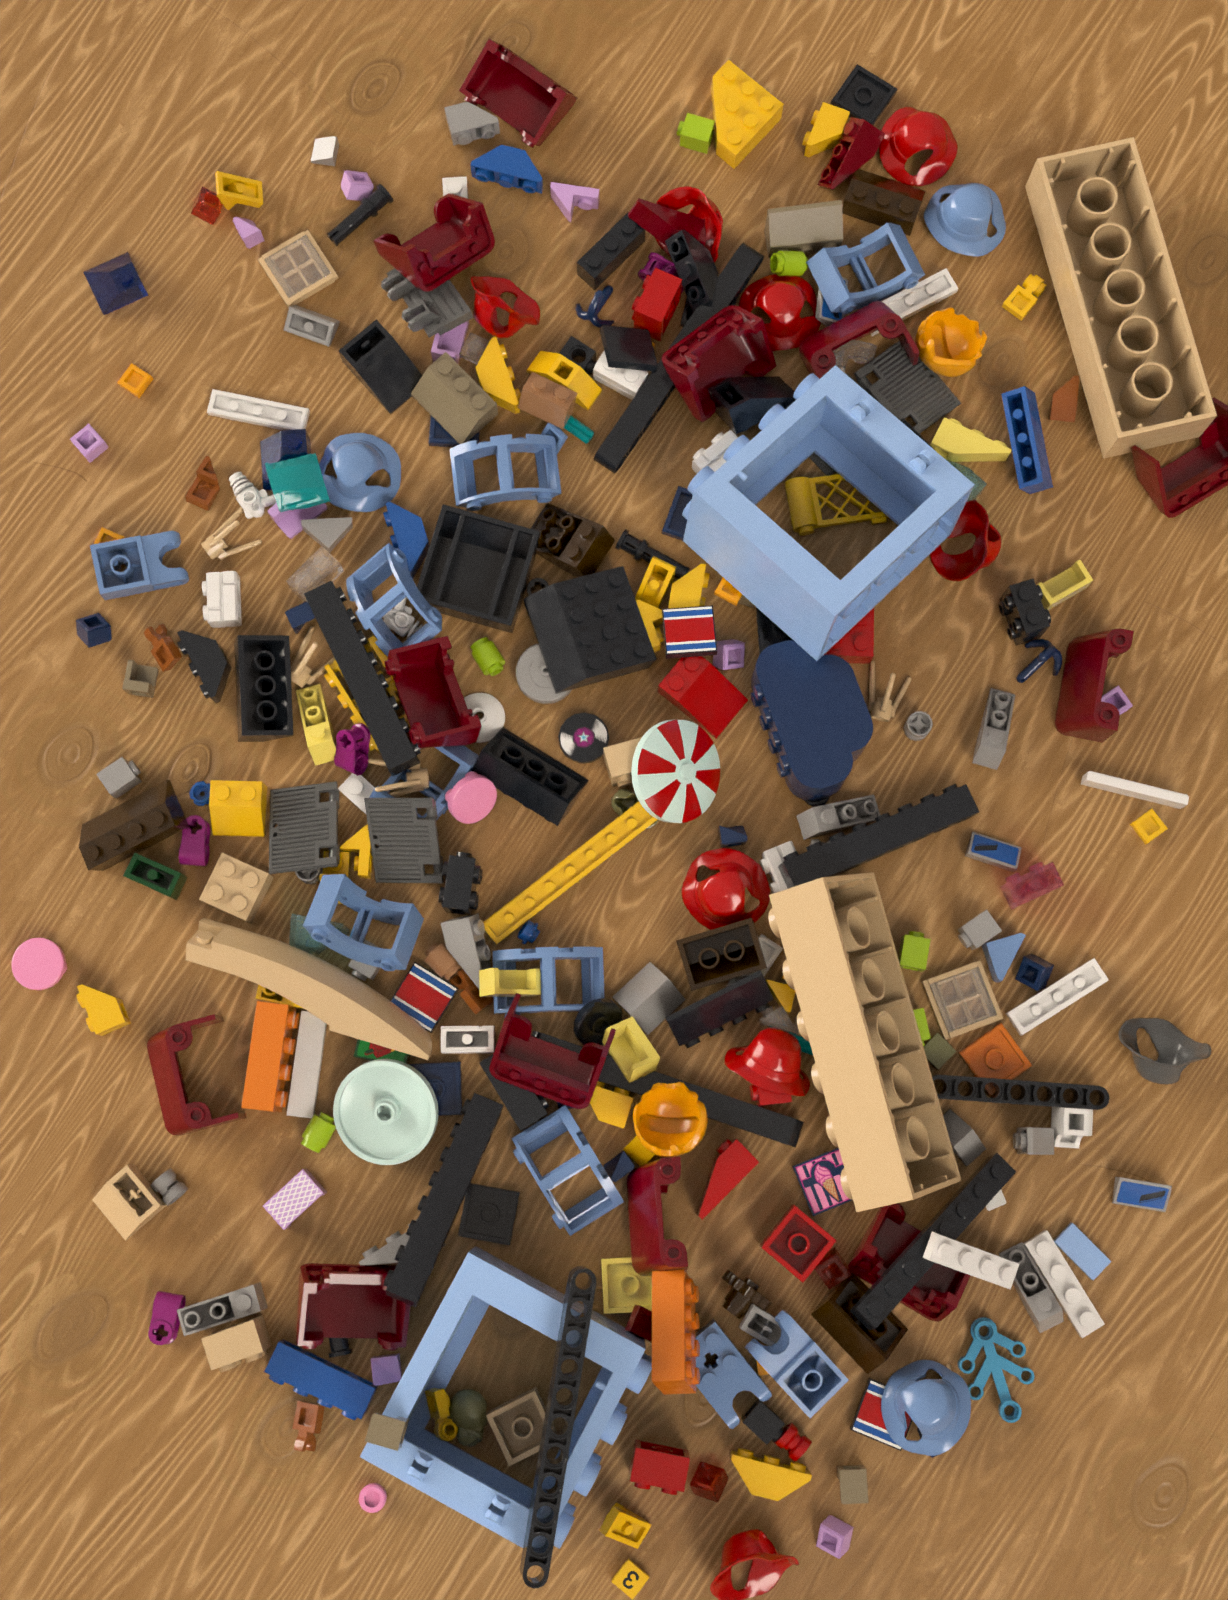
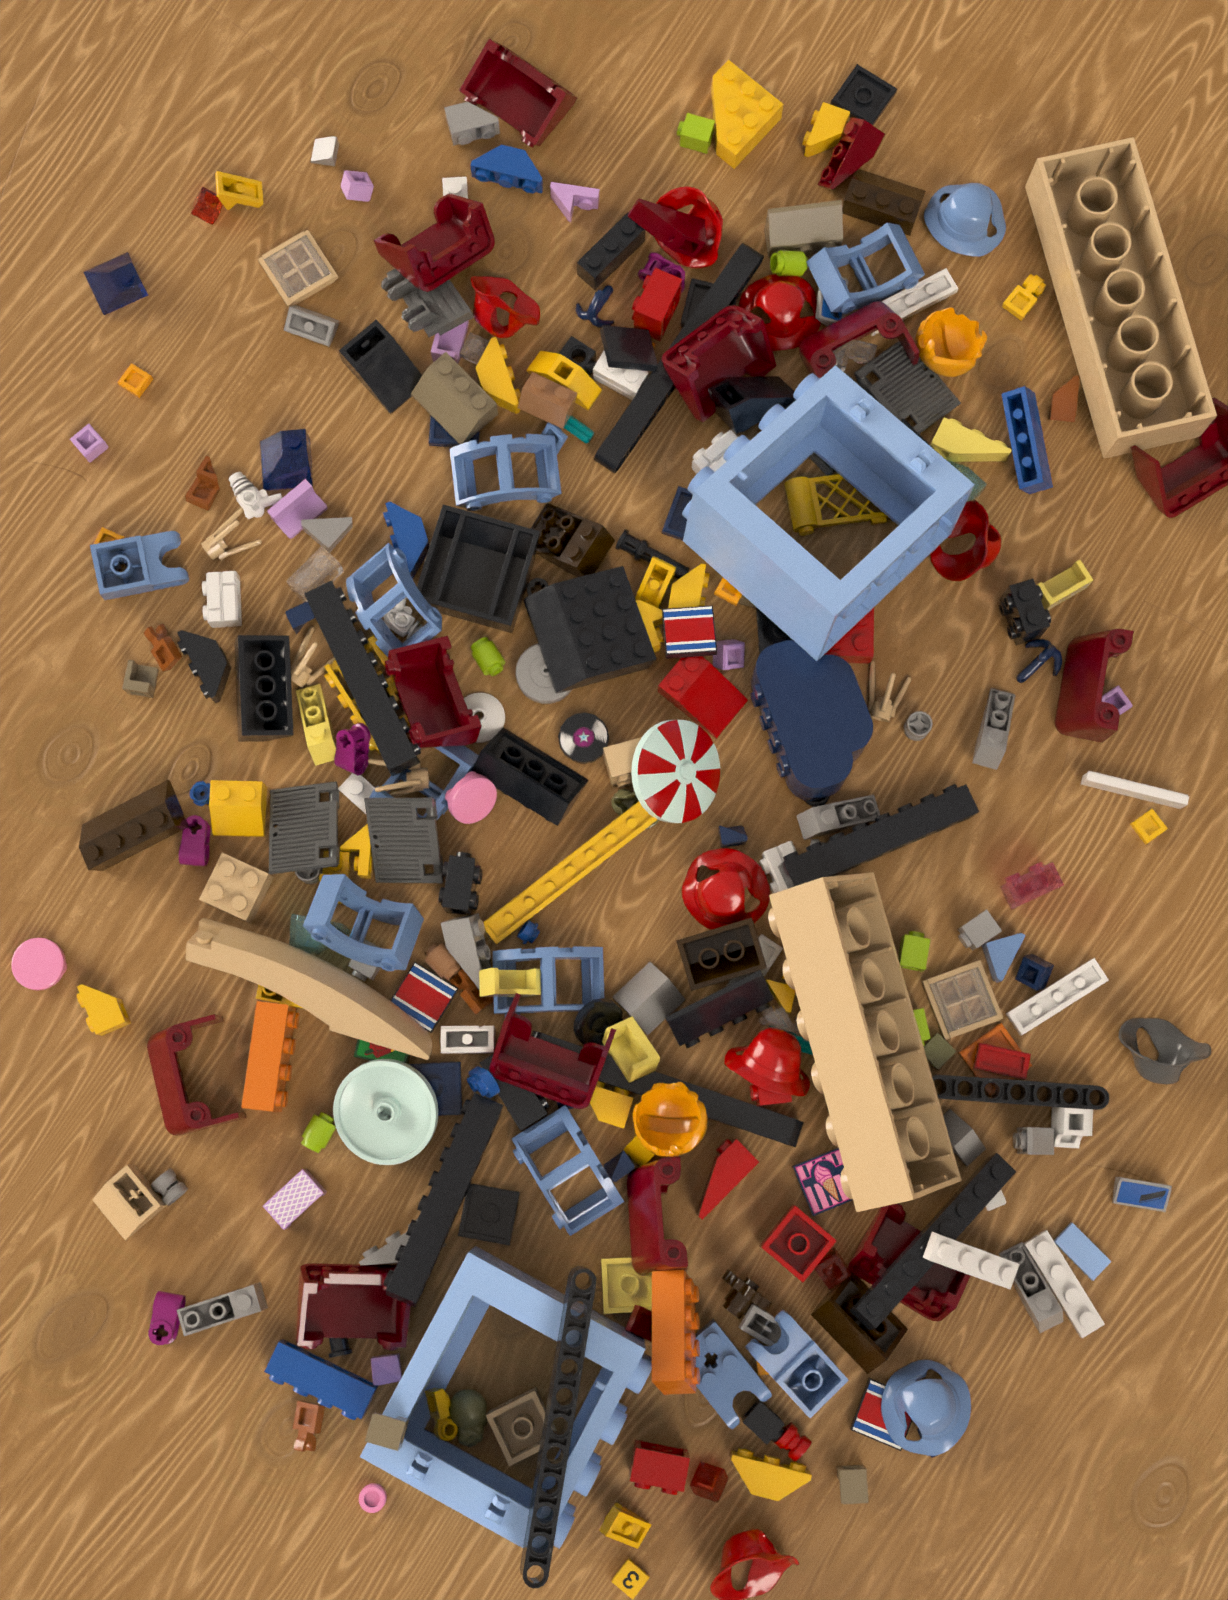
dark blue slope [76,613,112,648] -> none
light grey brick [96,757,142,799] -> none
dark green brick [123,852,188,900] -> none
tan brick [201,1315,272,1372] -> none
white tile [207,389,310,434] -> none
lavender slope [233,217,265,249] -> none
teal slope [265,453,330,513] -> none
white tile [287,1011,327,1118] -> none
medium blue piece [319,433,401,512] -> none
black pin [327,184,394,246] -> none
black slope [665,229,719,310] -> none
lavender slope [816,1515,854,1559] -> none
red piece [879,107,958,186] -> none
dark azure plant [958,1317,1035,1423] -> none
slope [965,832,1022,872] -> none
none -> blue plate [467,1066,500,1098]
none -> red tile [973,1043,1031,1080]

